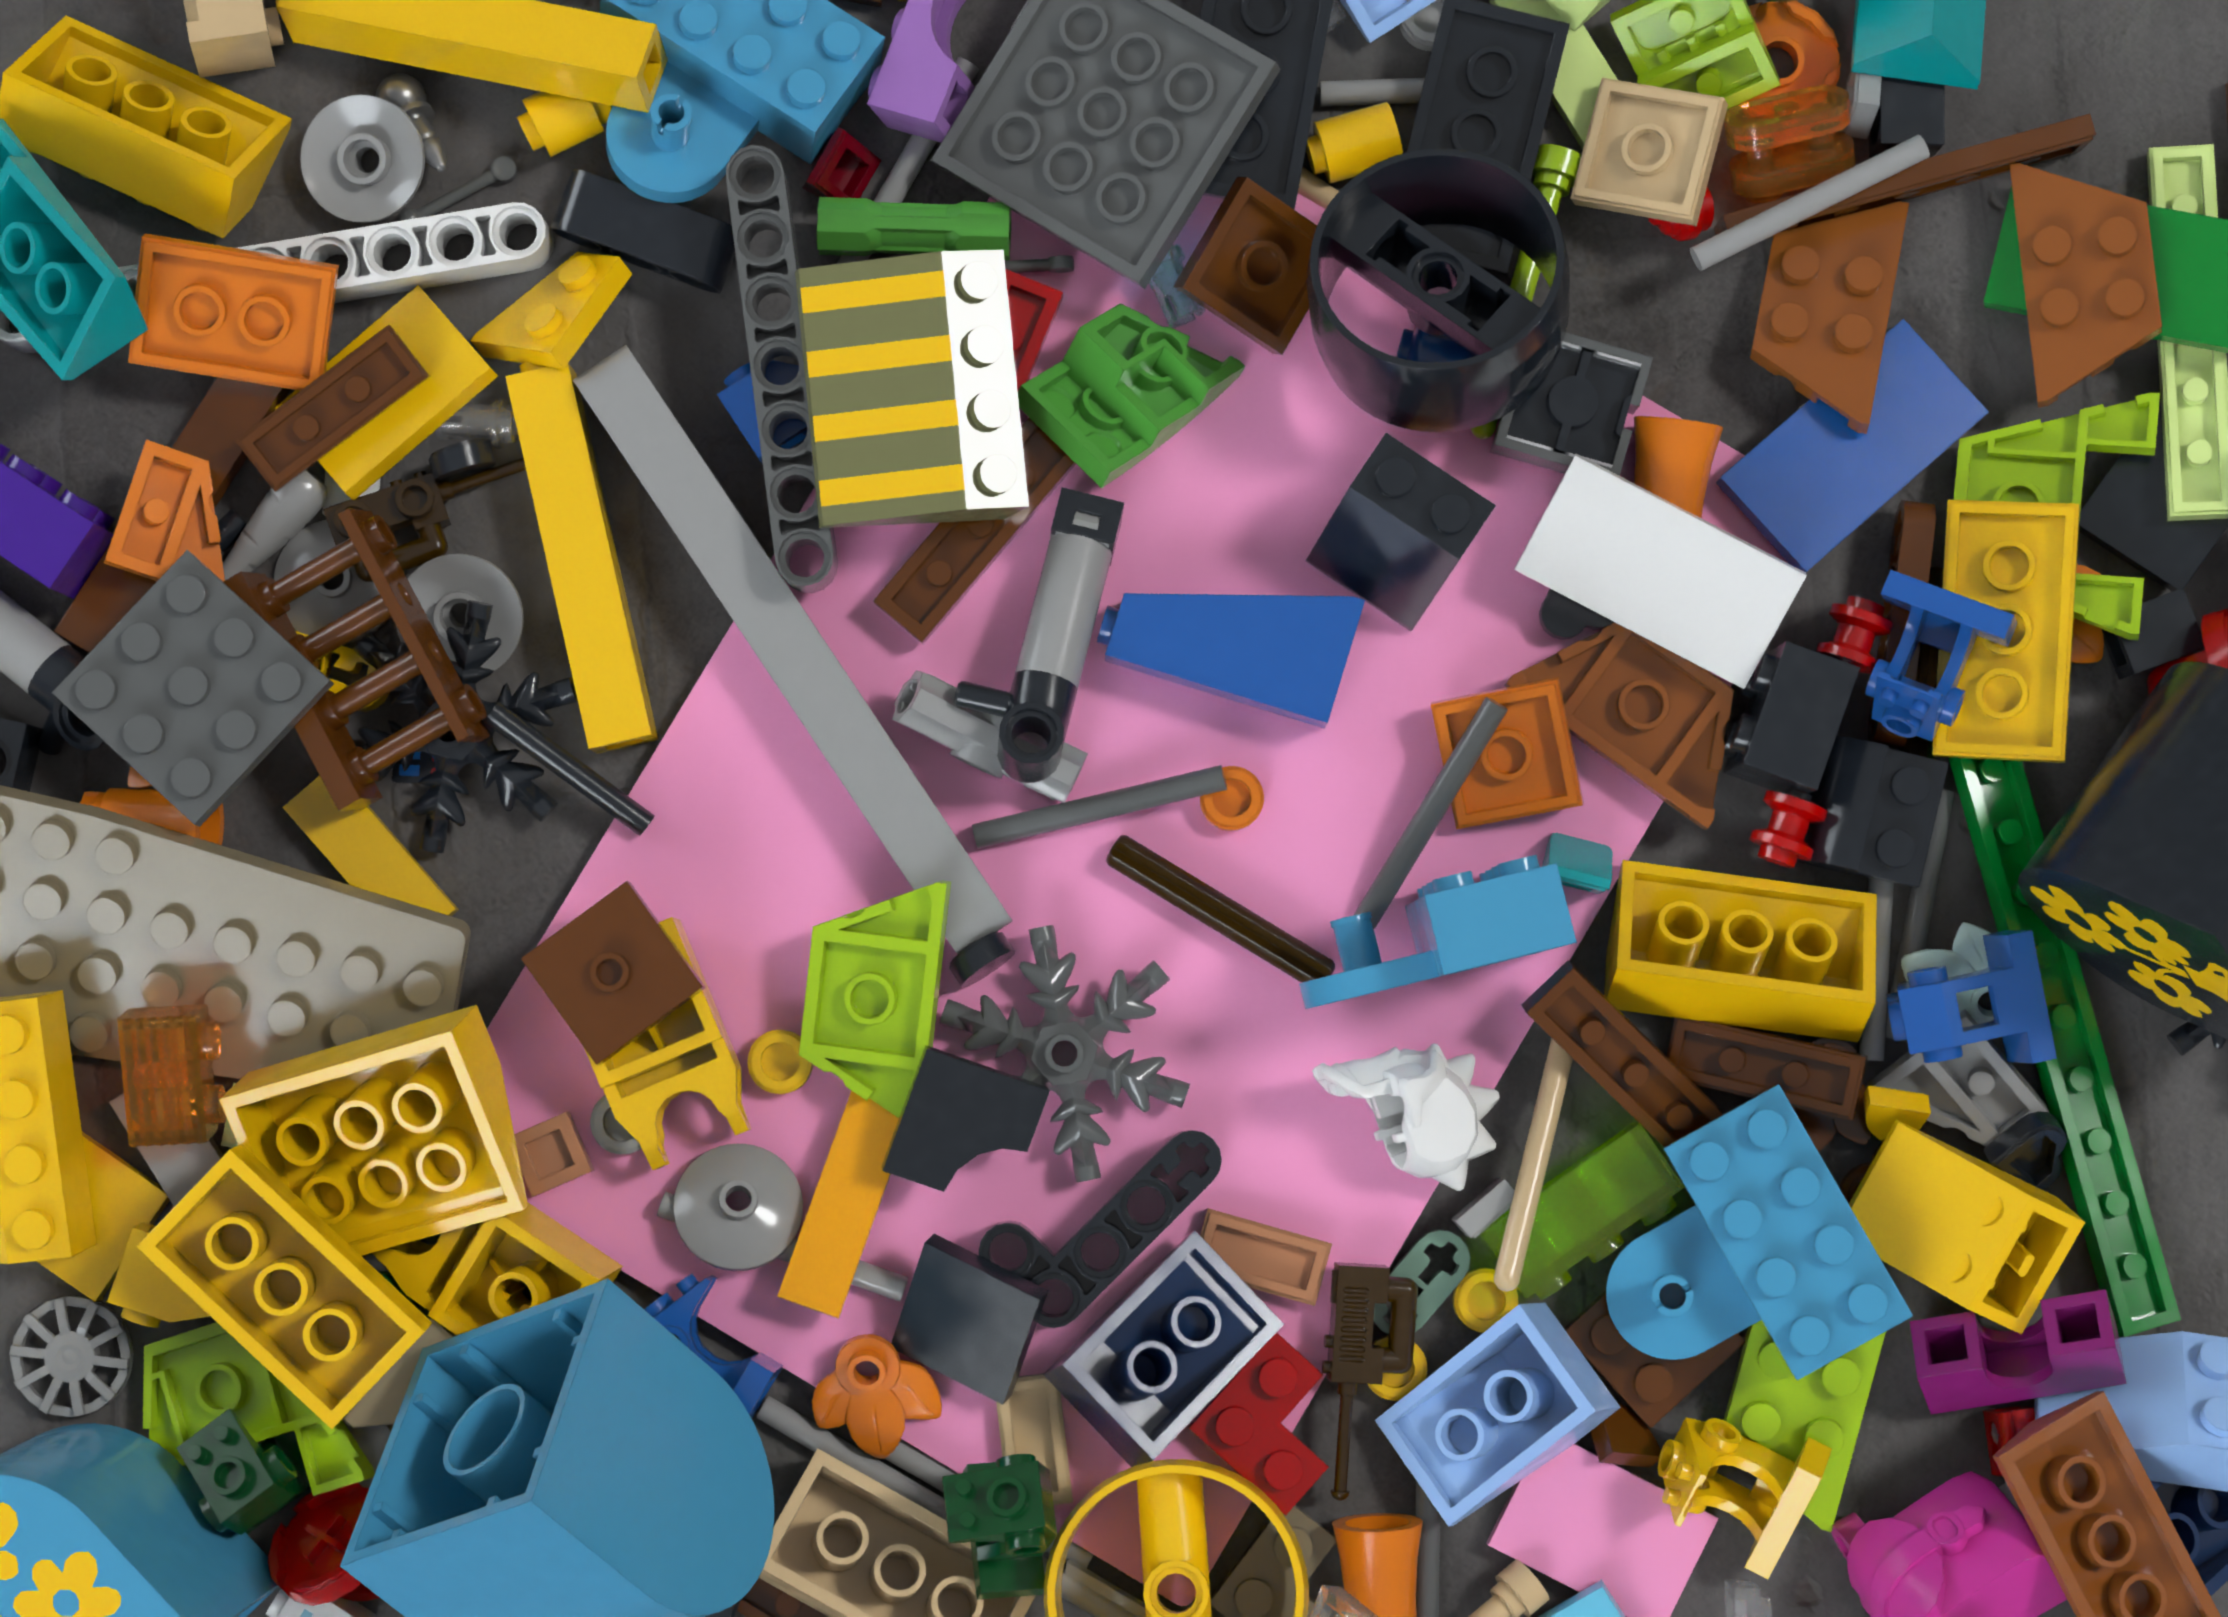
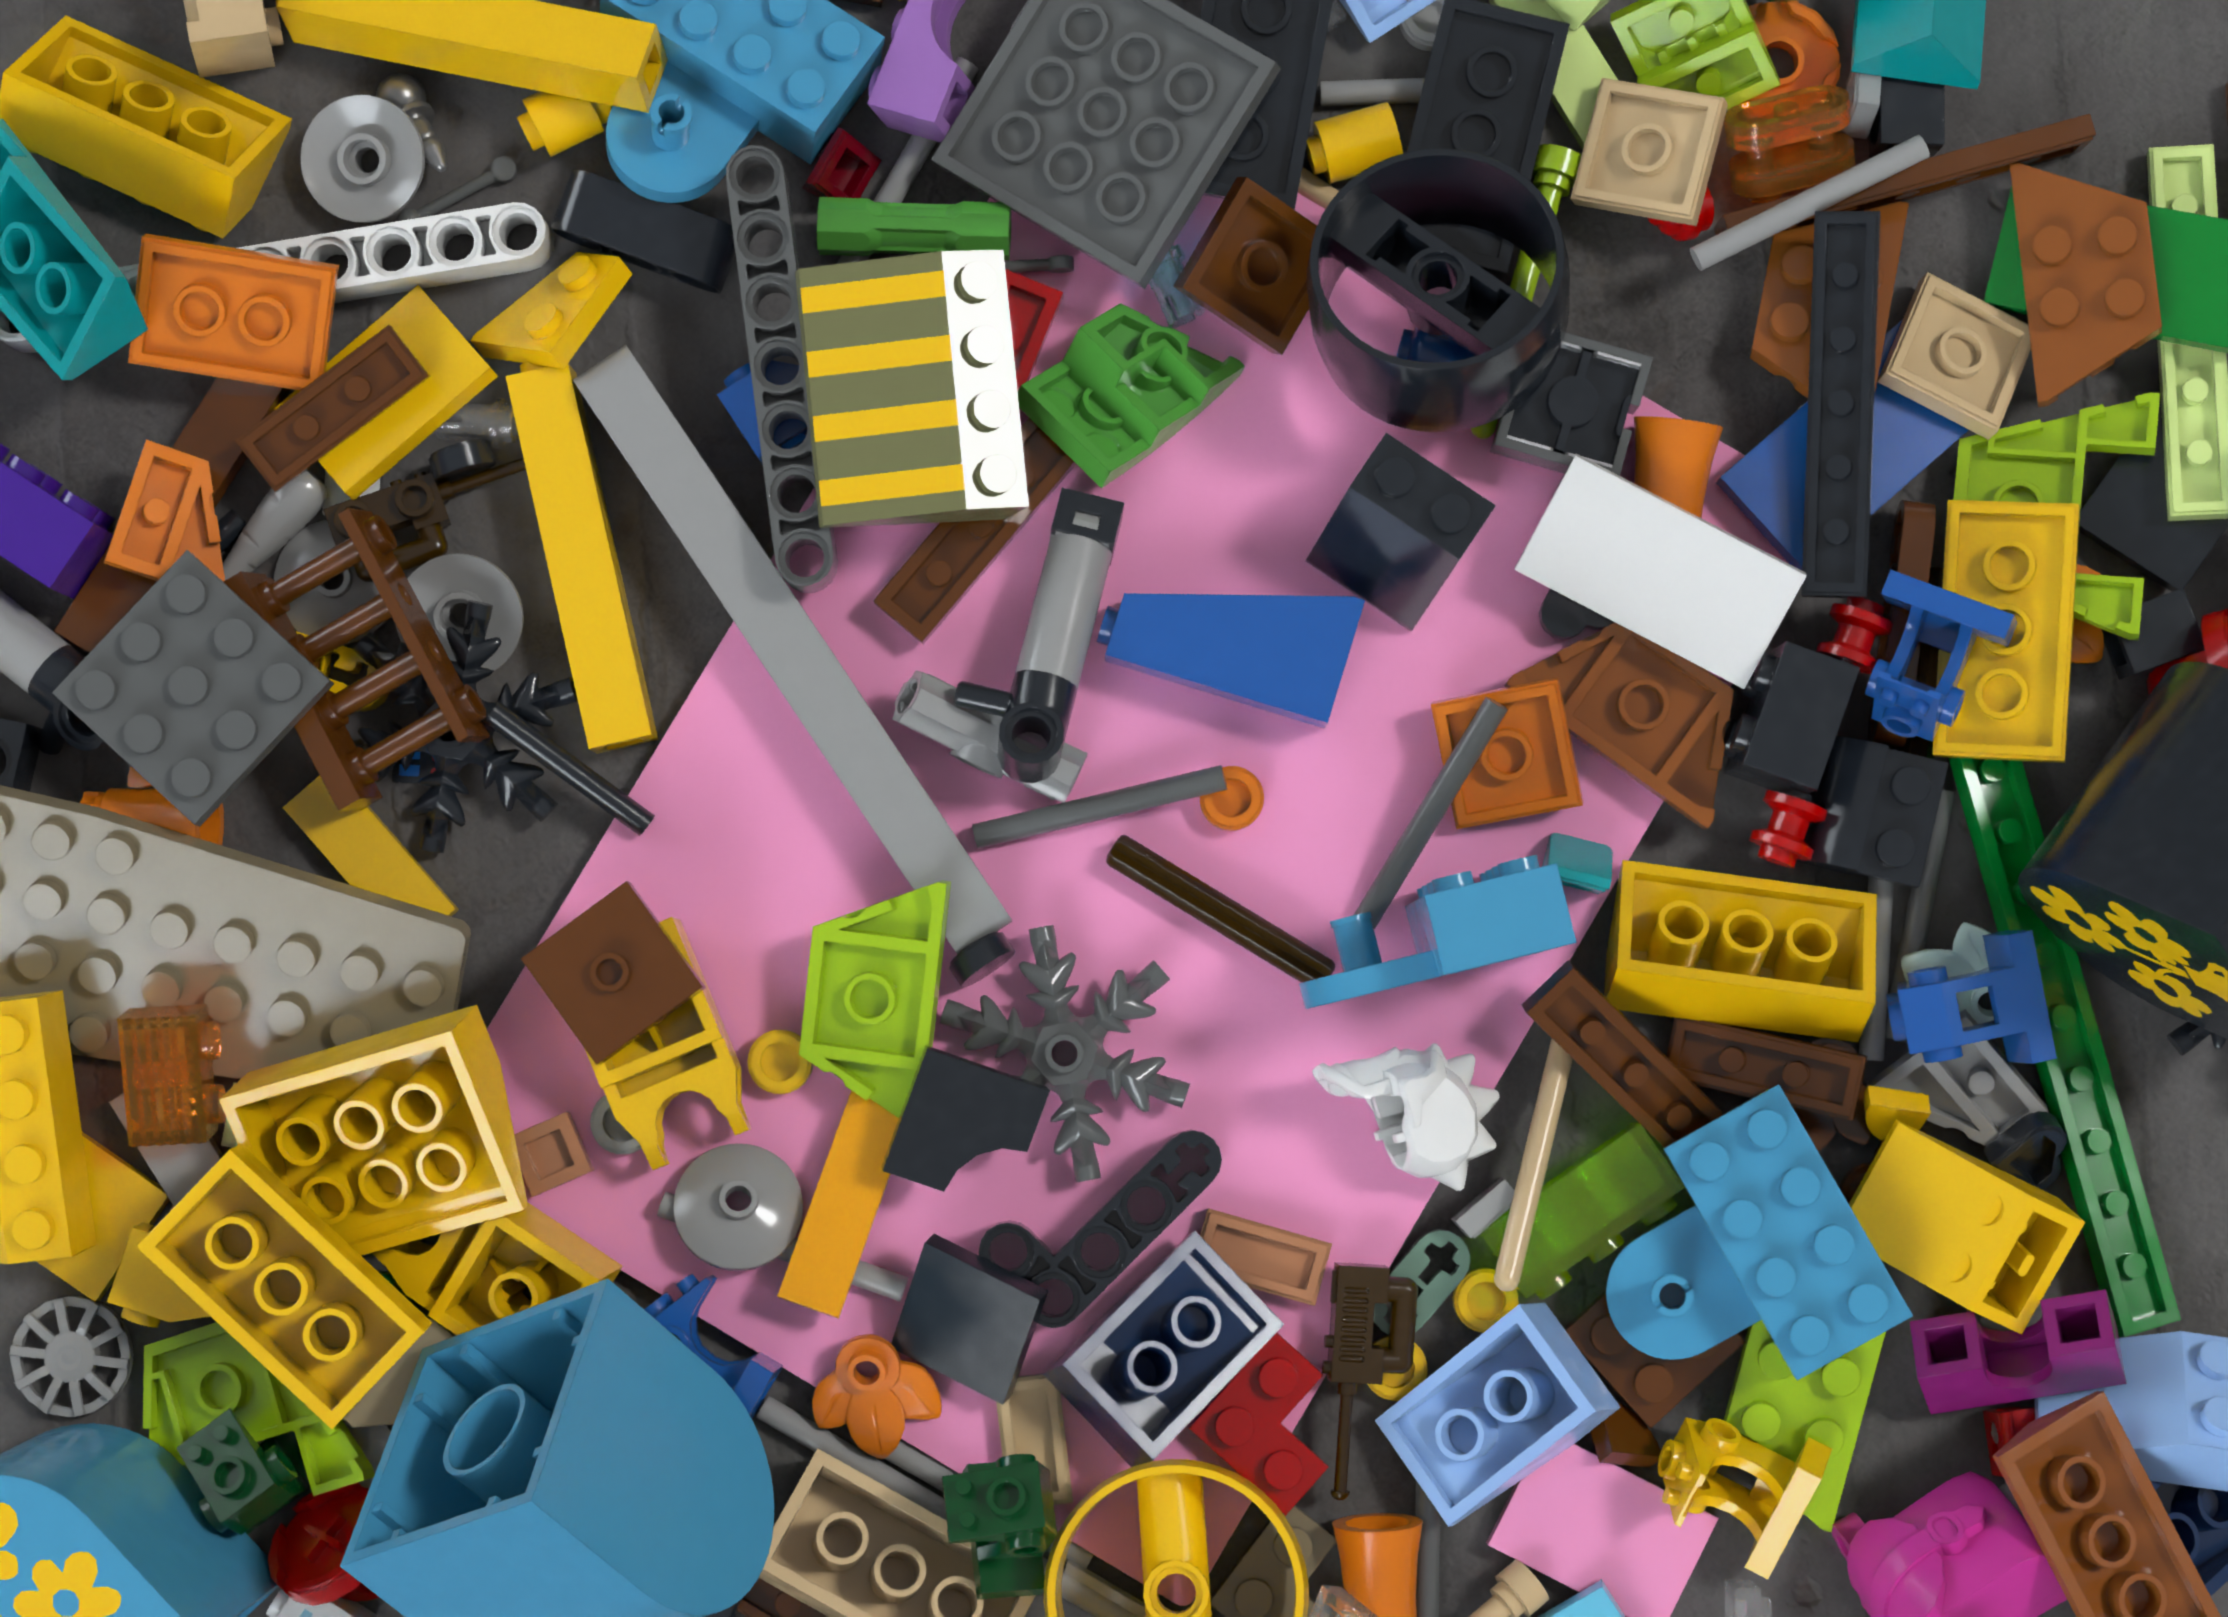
none -> black tile [1801,211,1881,599]
none -> tan tile [1877,272,2031,440]

